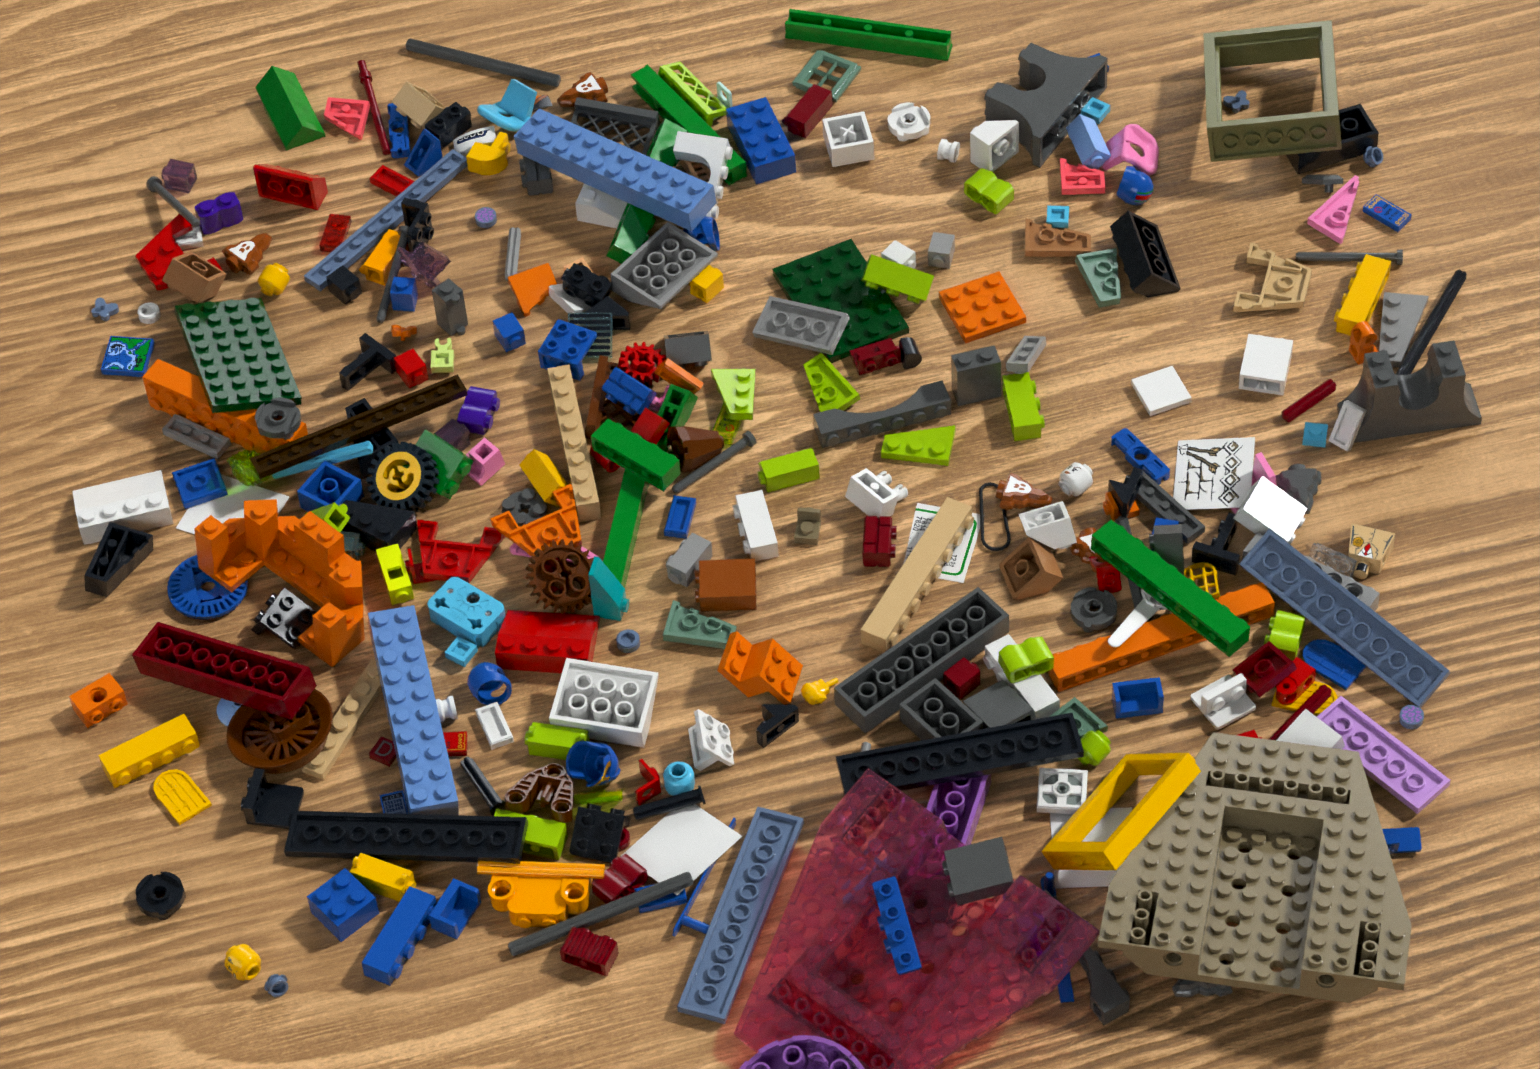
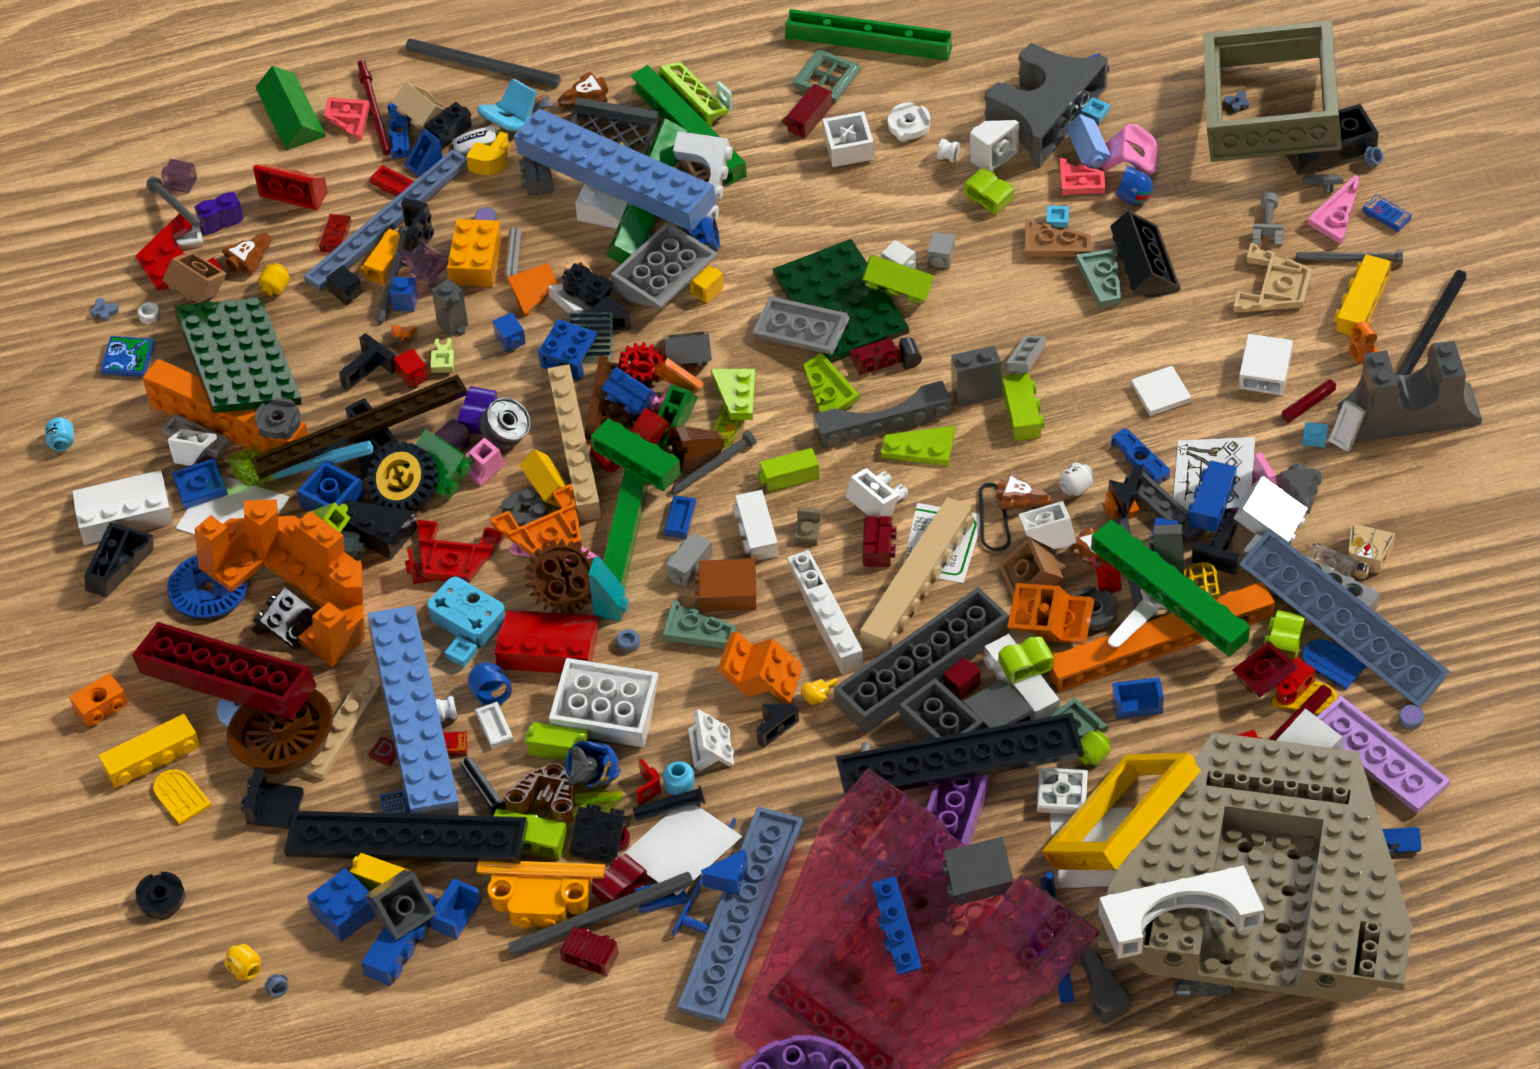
neon yellow brick [376,544,414,605] -> none
blue brick [726,97,796,184] -> none
orange plate [939,271,1026,344] -> none
white bracket [1191,673,1256,730] -> none
light grey wing [1379,292,1429,367] -> none
none -> medium azure head [45,417,74,451]
none -> white slope [168,429,217,466]
none -> dark grey slope [364,870,437,940]
none -> light orange brick [447,219,502,287]
none -> wheel [479,397,531,449]
none -> dark grey piece [568,747,598,785]
none -> blue slope [701,849,748,895]
none -> white slope [787,550,864,675]
none -> orange bracket [1007,583,1094,645]
none -> white arch [1099,866,1265,959]
none -> blue brick [1187,460,1237,533]
none -> light grey bar [1252,192,1284,245]

